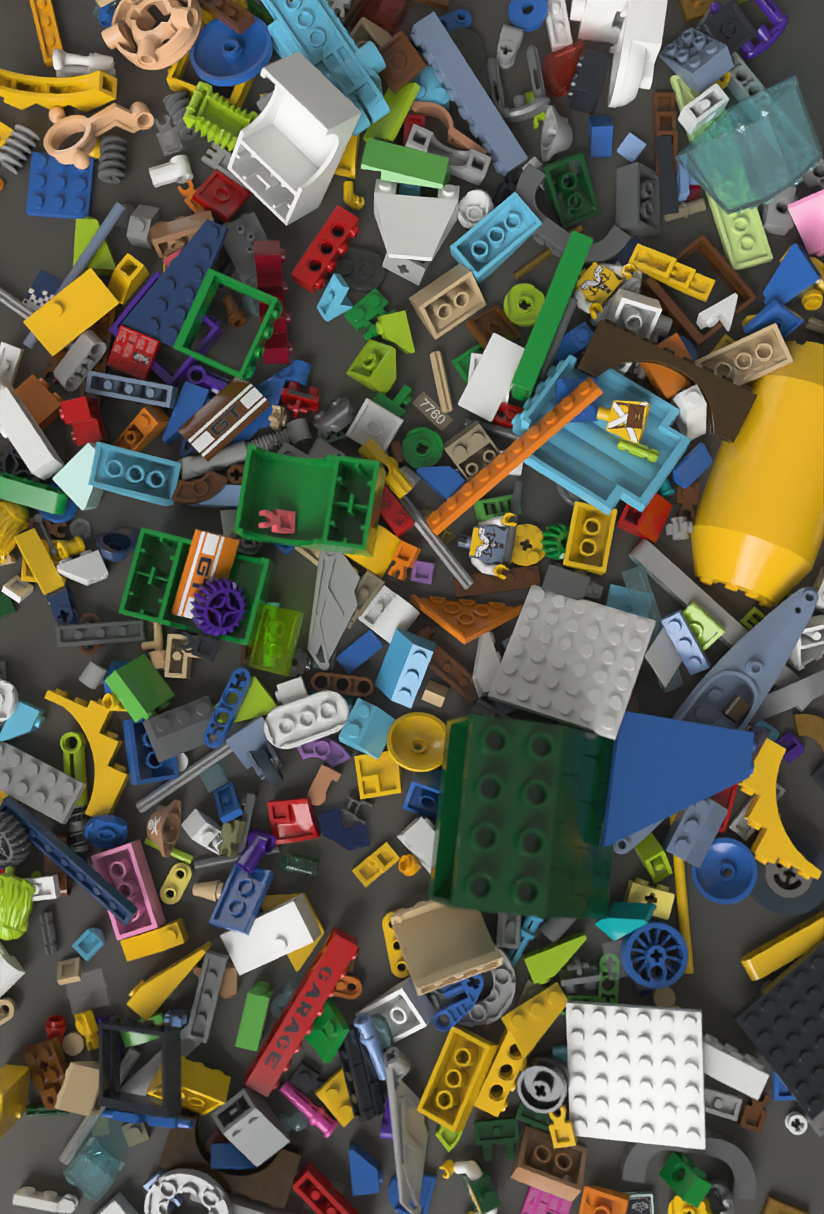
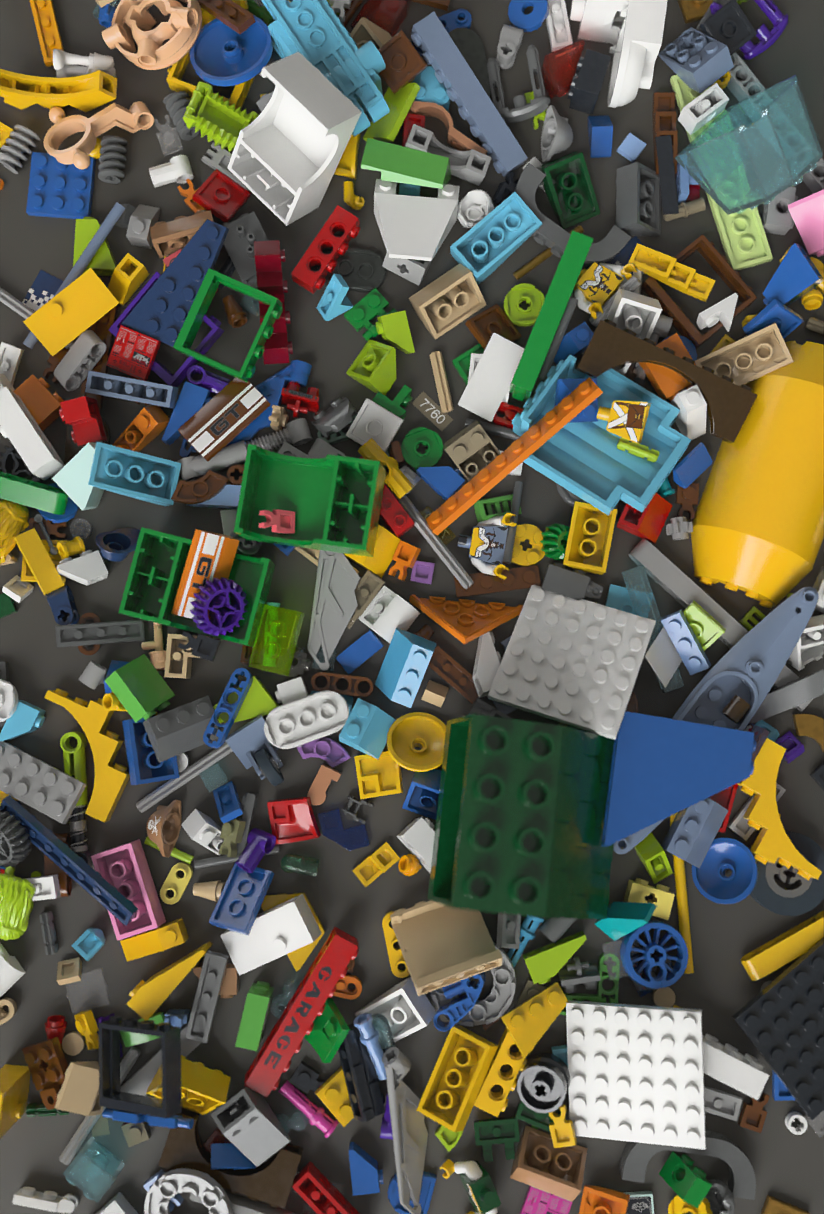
blue tile [84,814,129,849] -> none

